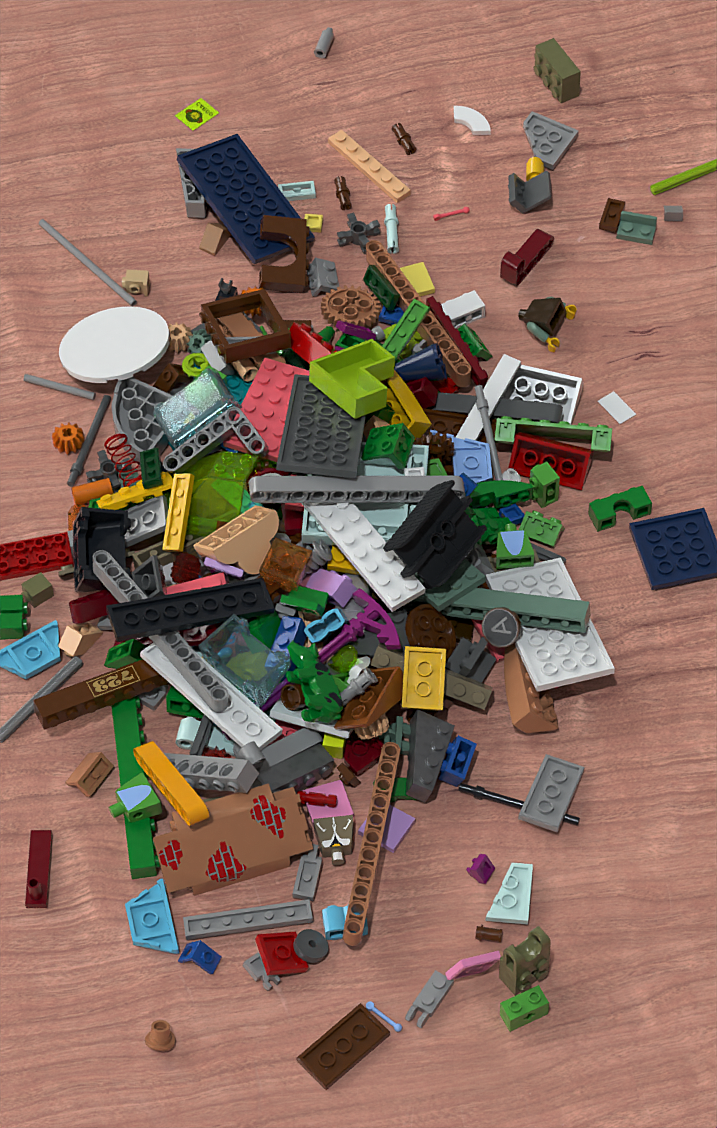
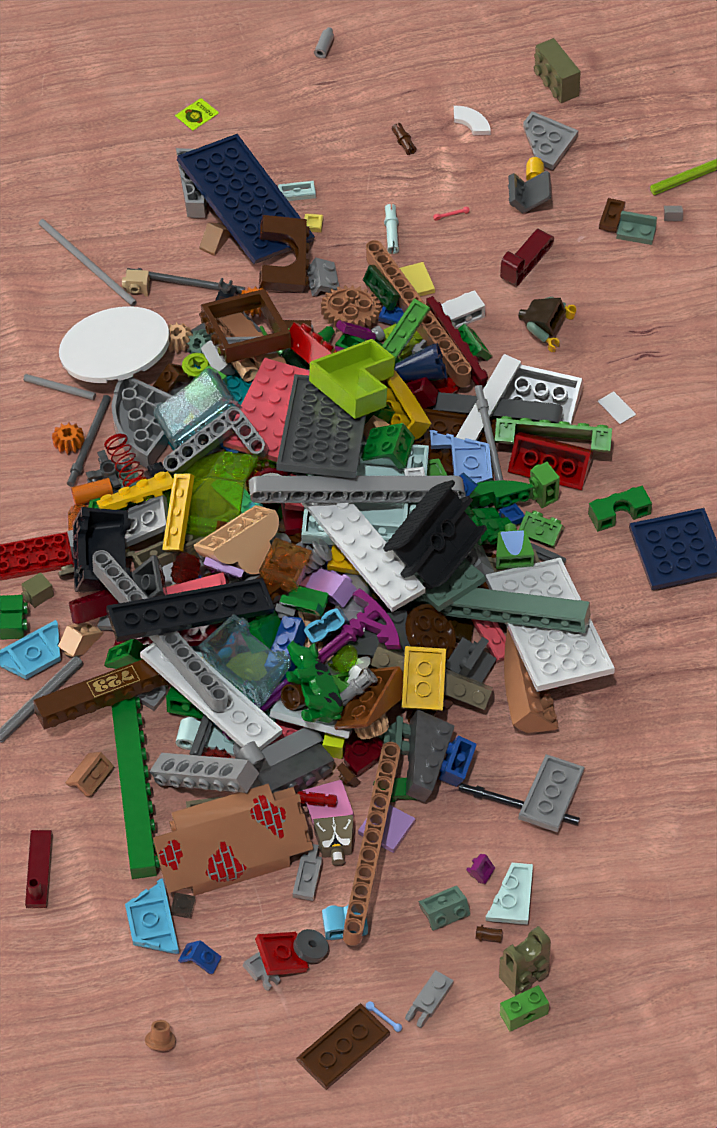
bright green torso [108,772,162,823] -> none
light orange beam [133,741,209,826] -> none
dark green tile [140,447,163,490] -> none
light grey plate [183,899,313,940] -> none
light nougat plate [328,130,411,203] -> none
reddish brown pin [334,176,352,210] -> none
dark grey pin [337,212,380,254] -> none
reddish brown gear [413,432,454,464] -> none
bright pink tile [445,951,501,980] -> none
black tile [481,607,522,648] -> none
white tile [502,468,521,482] -> none
none -> dark grey bar [126,268,245,294]
none -> clear smoke plate [170,893,196,919]
none -> sand green bracket [418,885,470,930]

